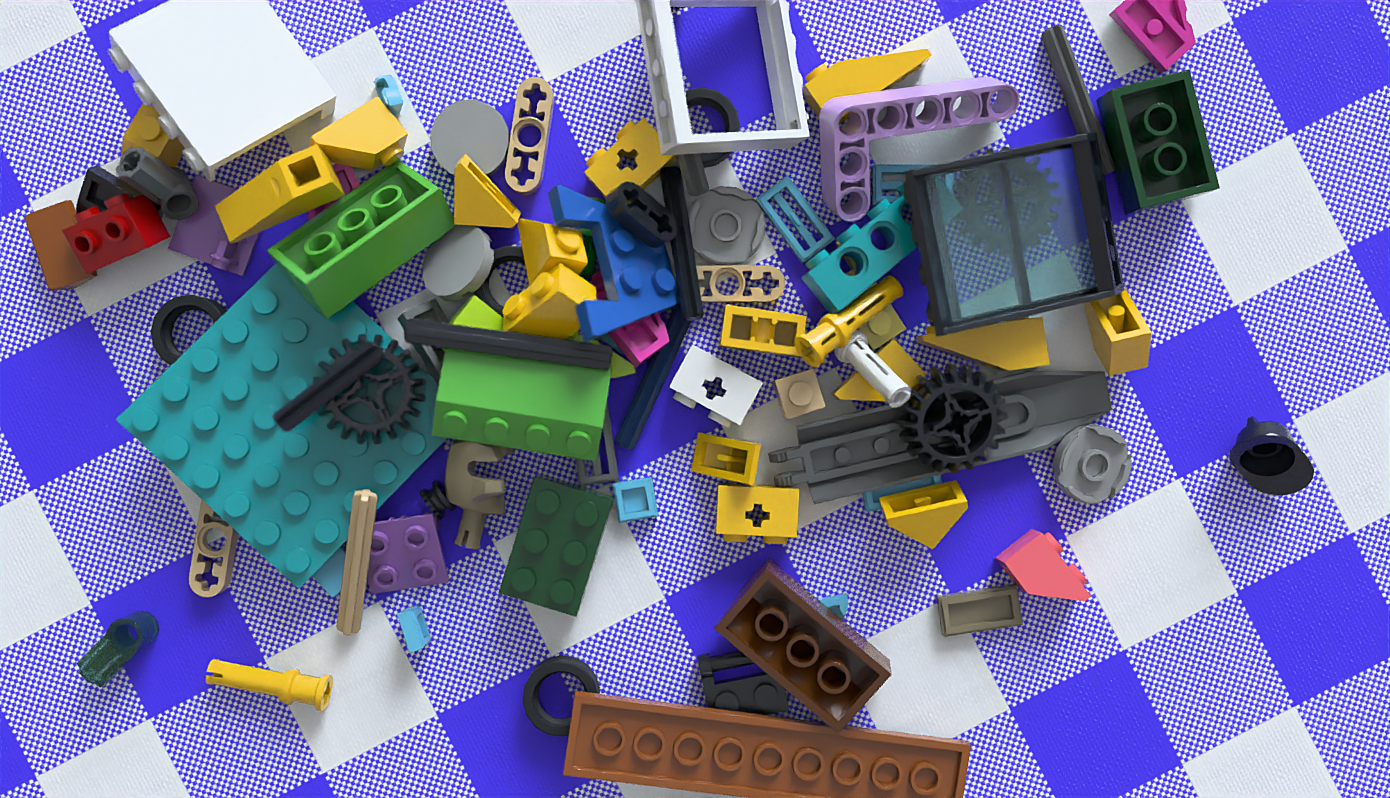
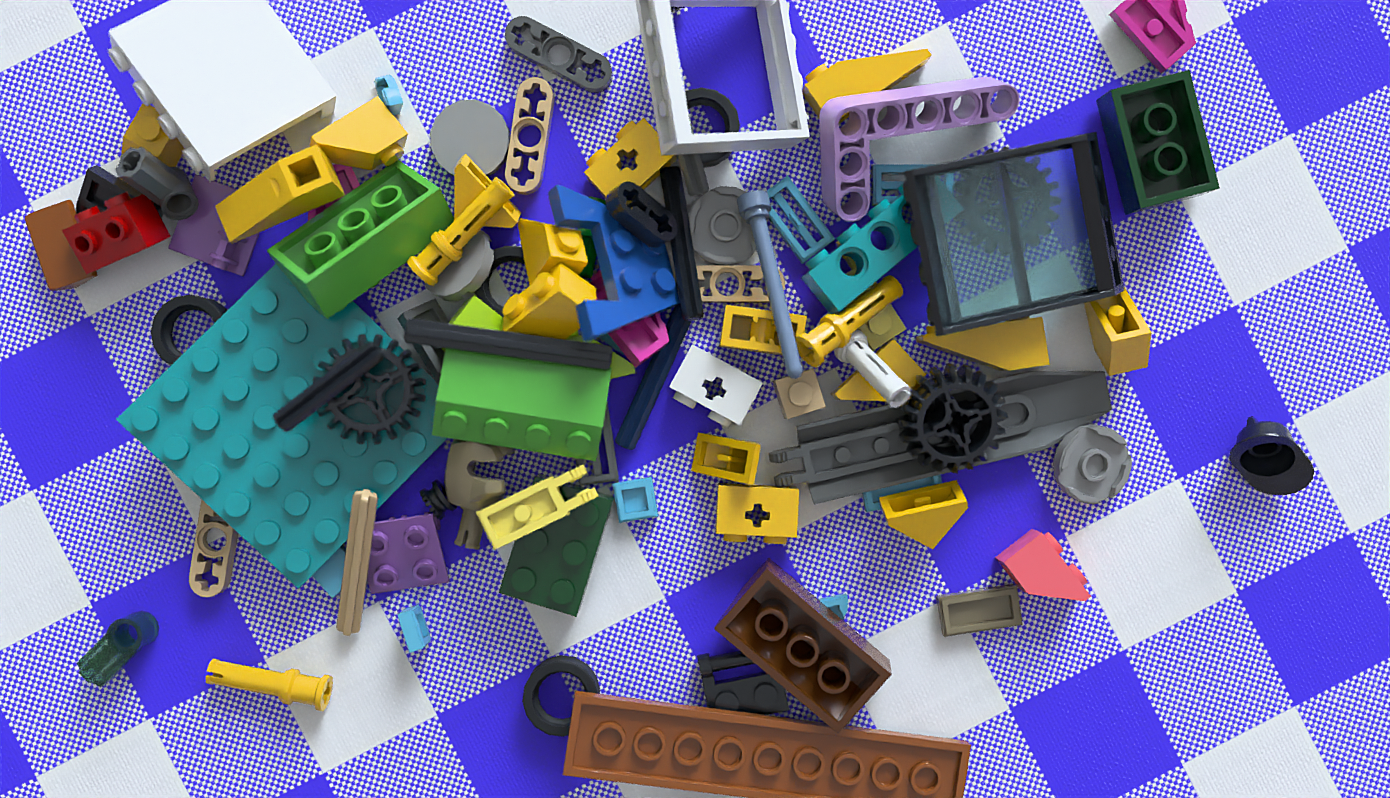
dark grey axle [1041,25,1116,175] -> none
none -> yellow pin [407,177,514,286]
none -> light yellow hinge [476,465,598,550]
none -> dark grey beam [505,16,613,93]
none -> sand blue piece [737,190,803,379]

